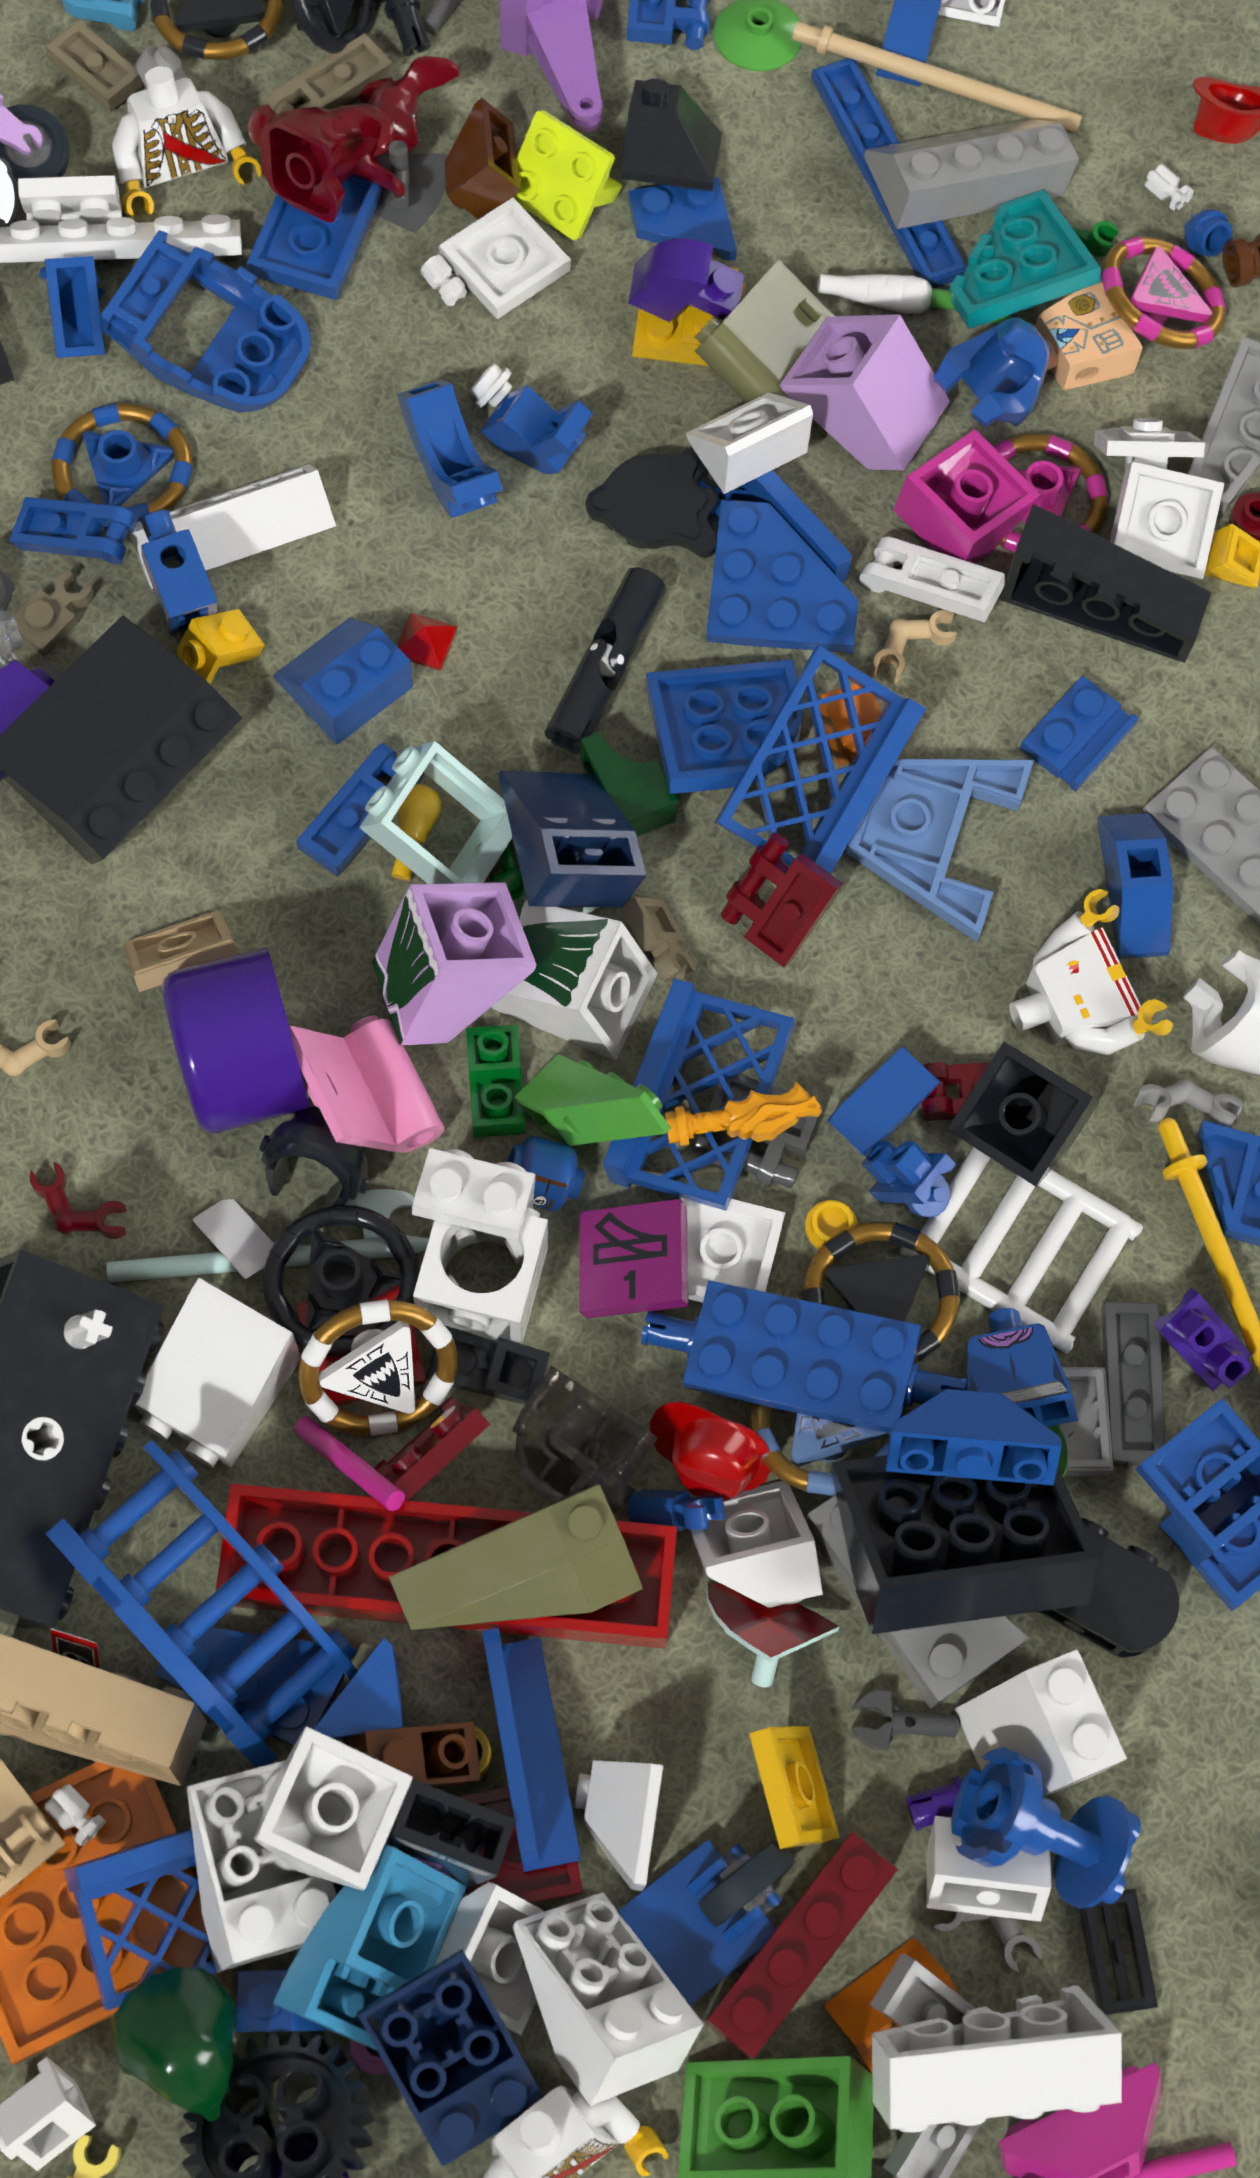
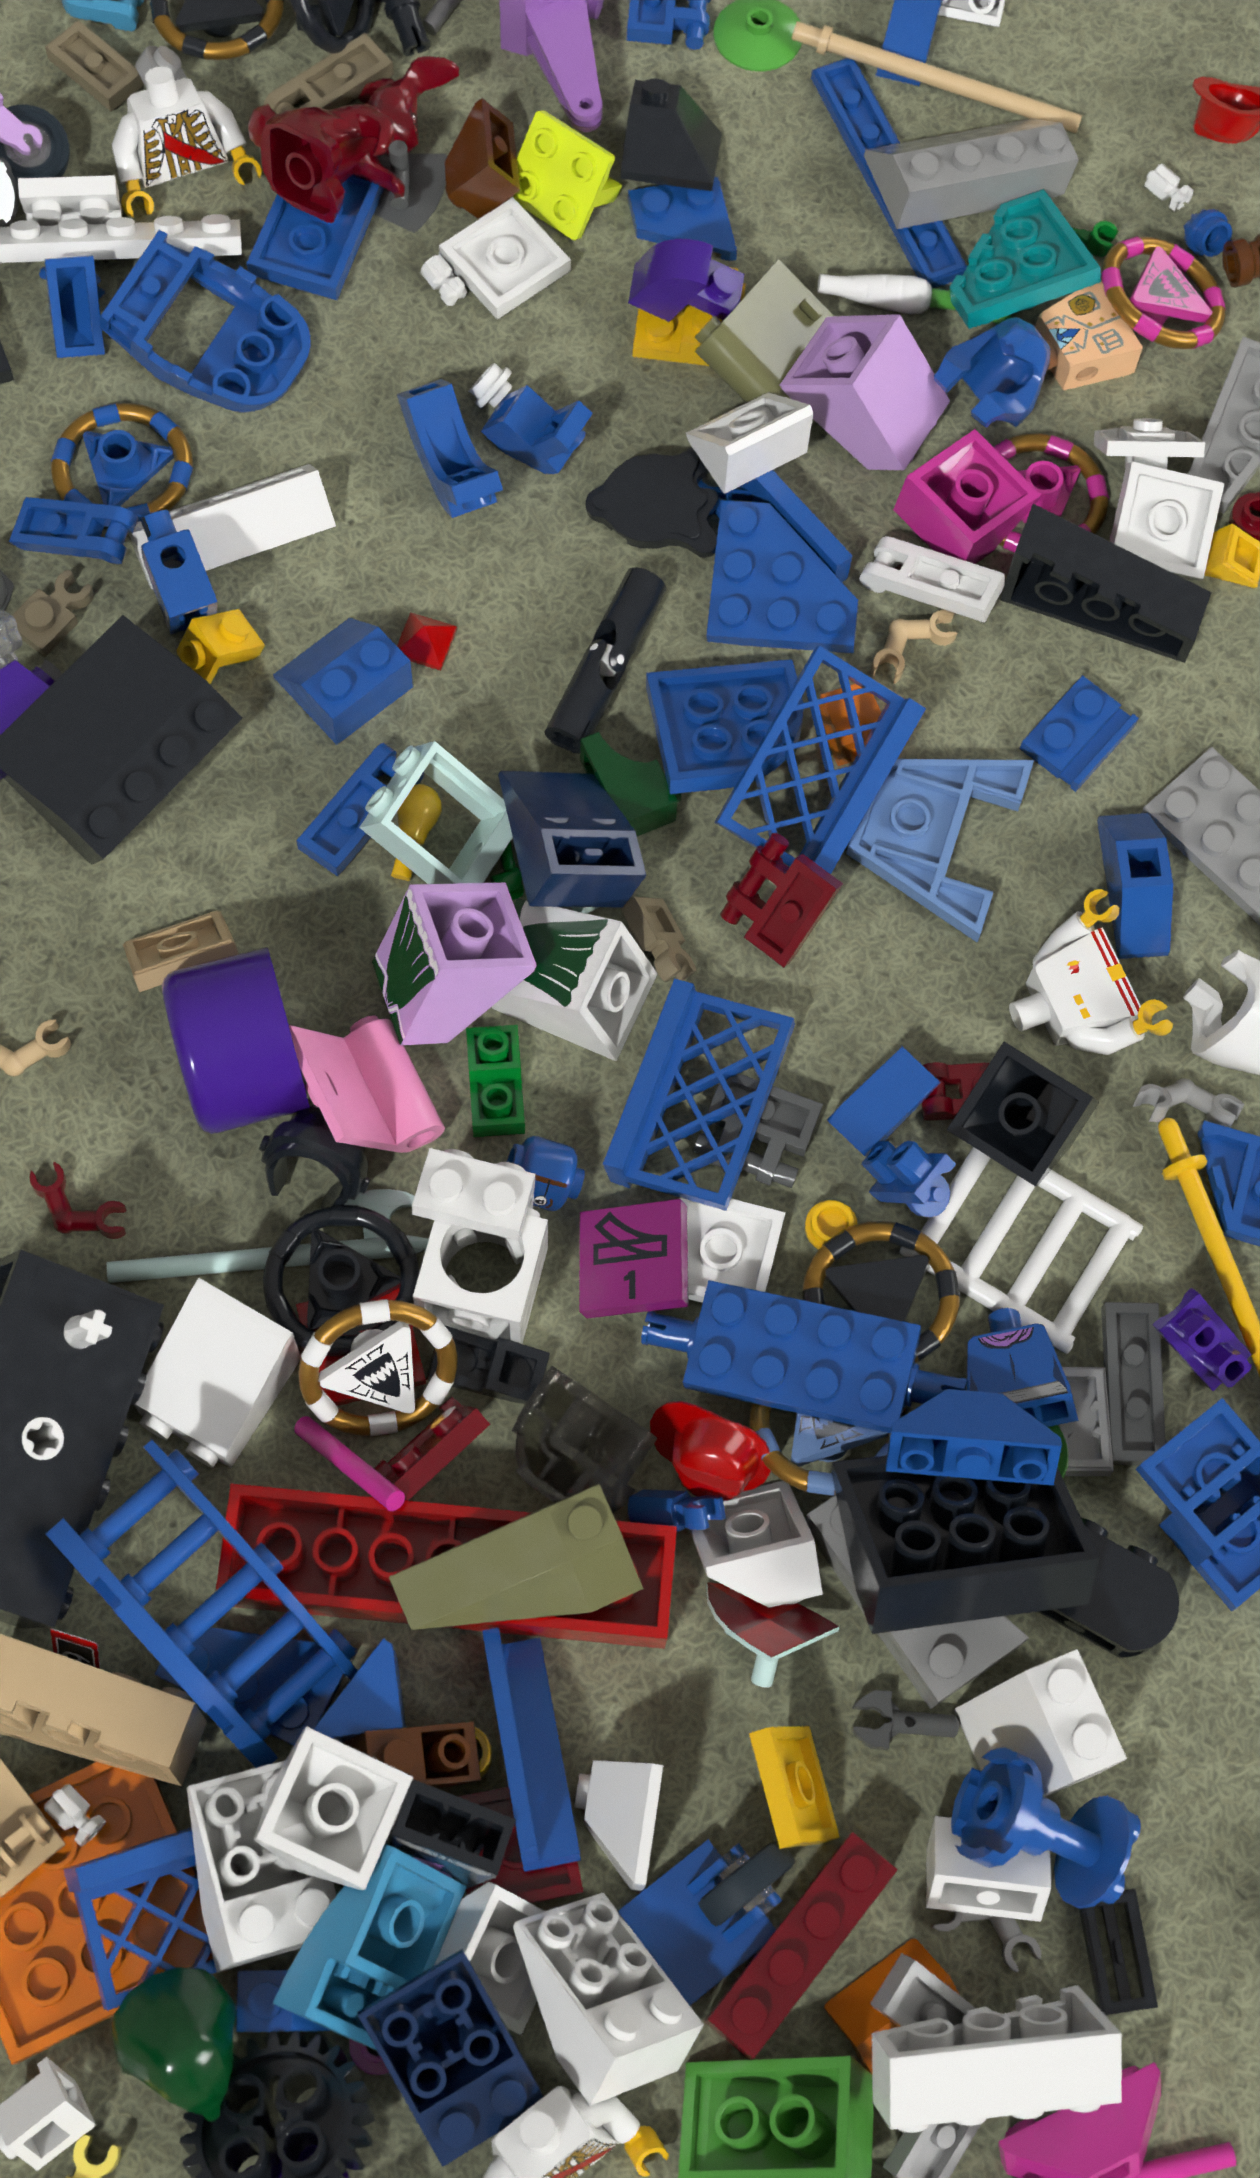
white sticker [193,1199,274,1279] -> none
bright green slope [515,1054,671,1146] -> none
light orange piece [665,1082,822,1146] -> none
dark purple pin [905,1775,964,1831] -> none

